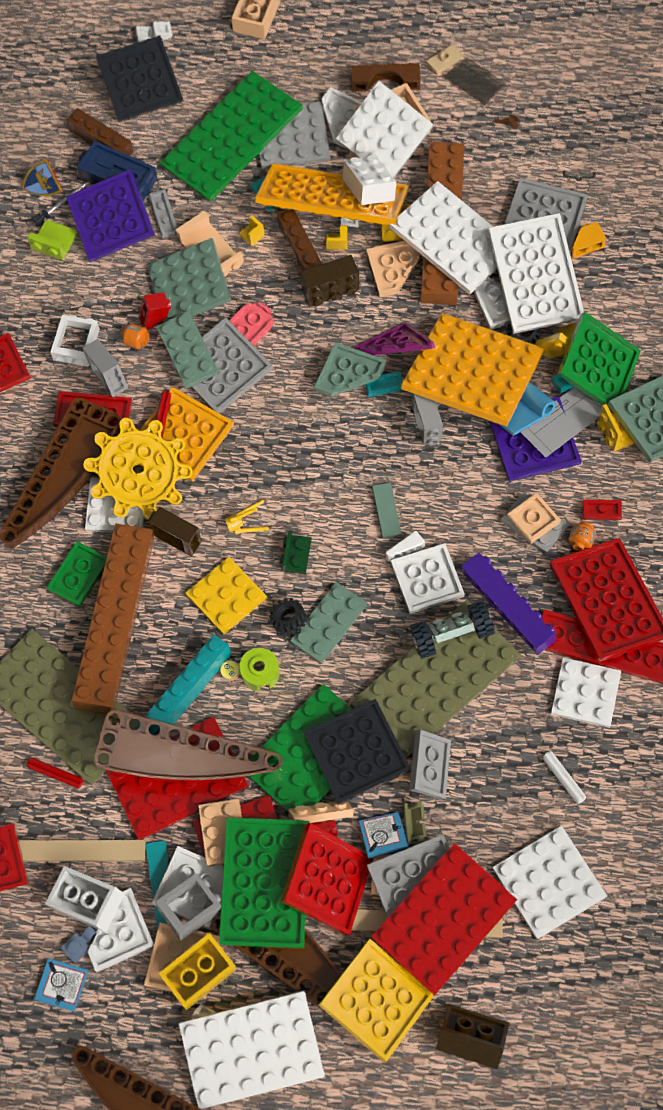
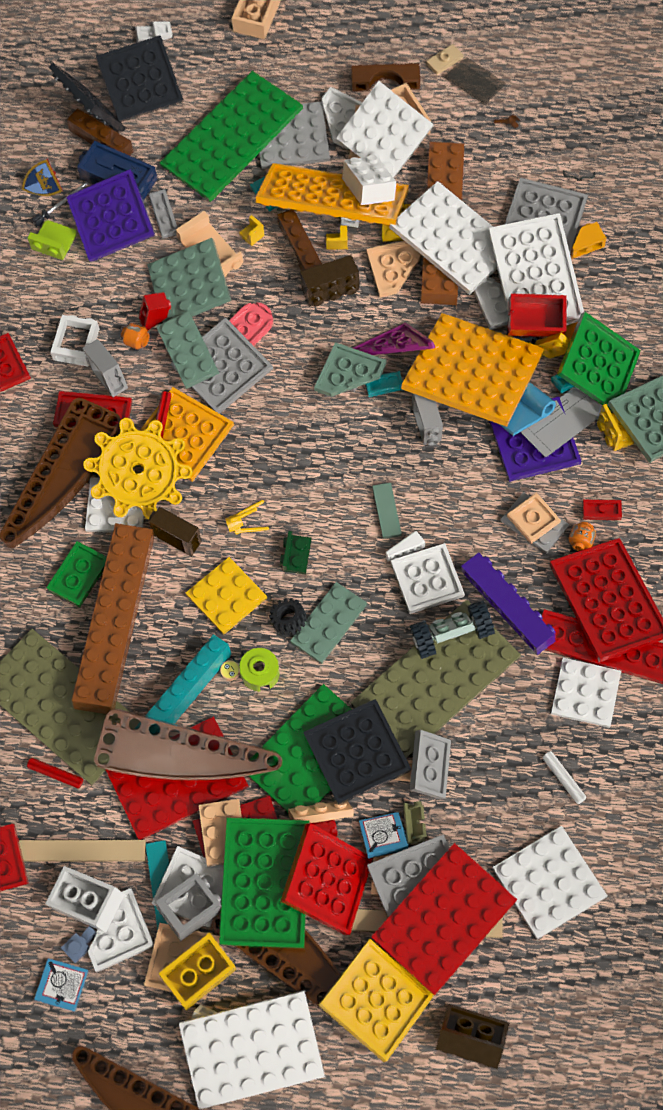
none -> black plate [48,63,127,133]
none -> red piece [508,293,567,337]

